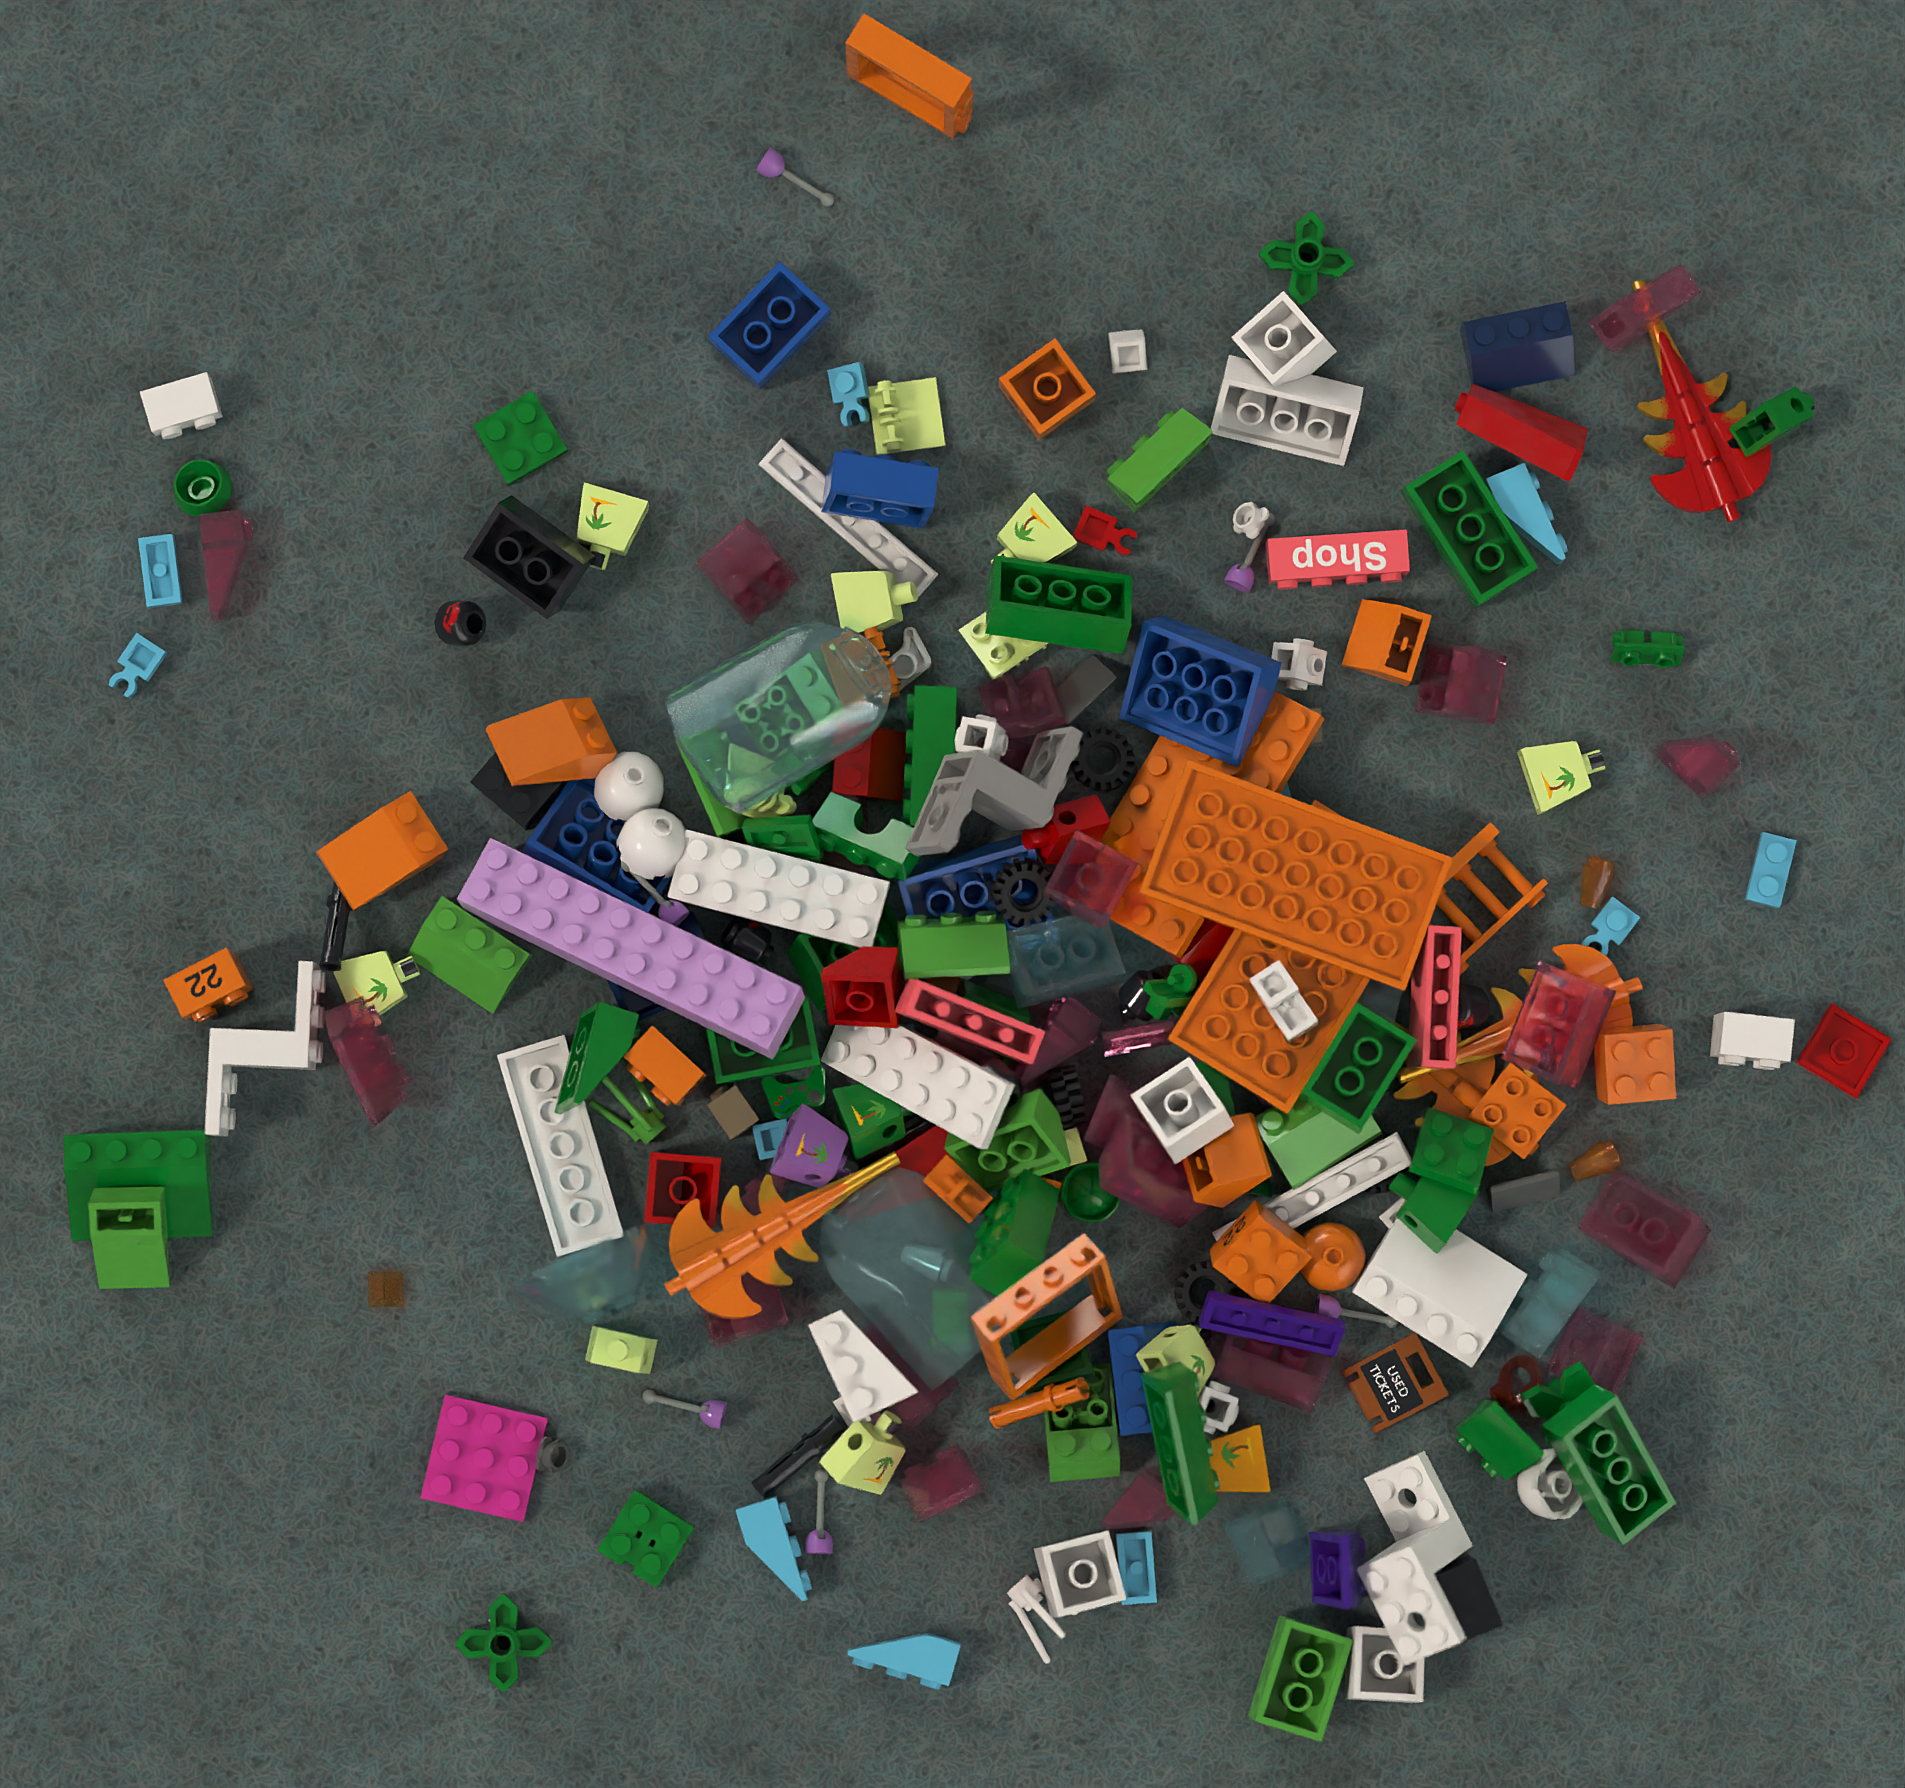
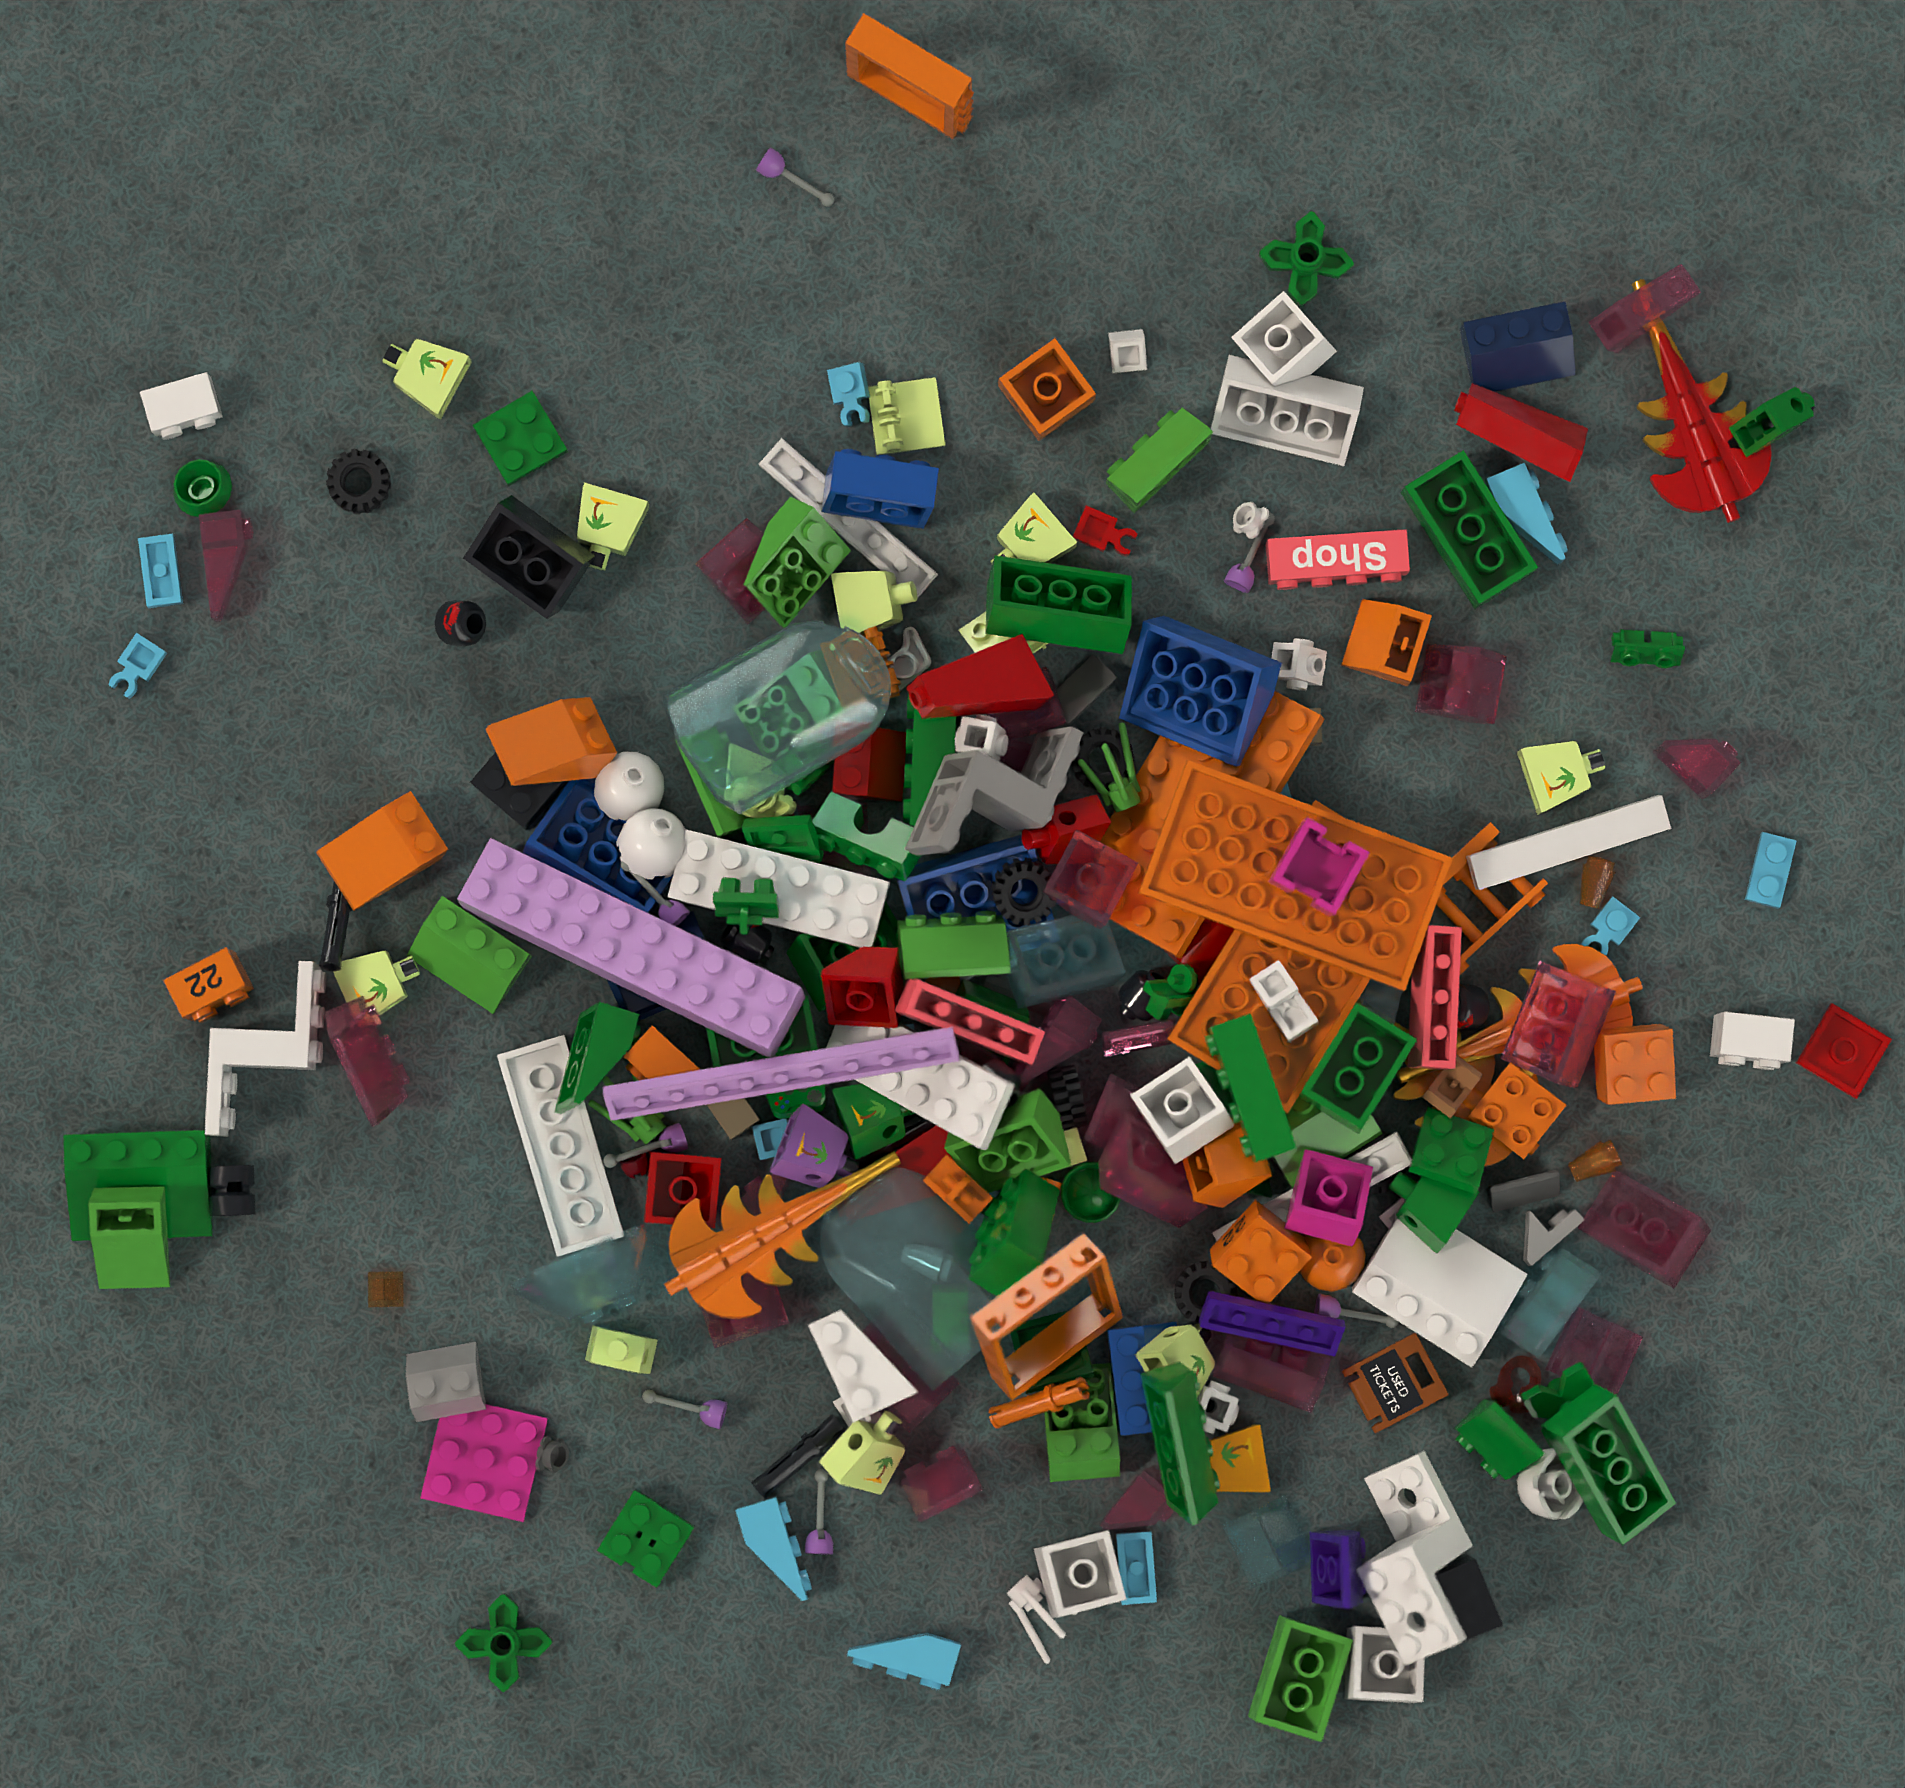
blue brick [708,261,831,390] -> none
none -> black wheel [209,1165,256,1216]
none -> black tyre [326,449,391,515]
none -> yellowish green torso [383,339,472,419]
none -> light grey slope [406,1342,486,1422]
none -> lavender plate [603,1027,960,1121]
none -> hinge [603,1123,688,1168]
none -> dark red hinge [620,1153,649,1179]
none -> green hips [713,877,779,935]
none -> bright green slope [744,497,851,629]
none -> red slope [907,634,1054,719]
none -> bright green plant [1078,722,1141,812]
none -> green brick [1205,1013,1297,1163]
none -> dark pink piece [1268,817,1370,917]
none -> dark pink slope [1284,1149,1373,1246]
none -> medium nougat bracket [1422,1055,1482,1118]
none -> white tile [1466,795,1671,890]
none -> light grey slope [1523,1209,1584,1266]

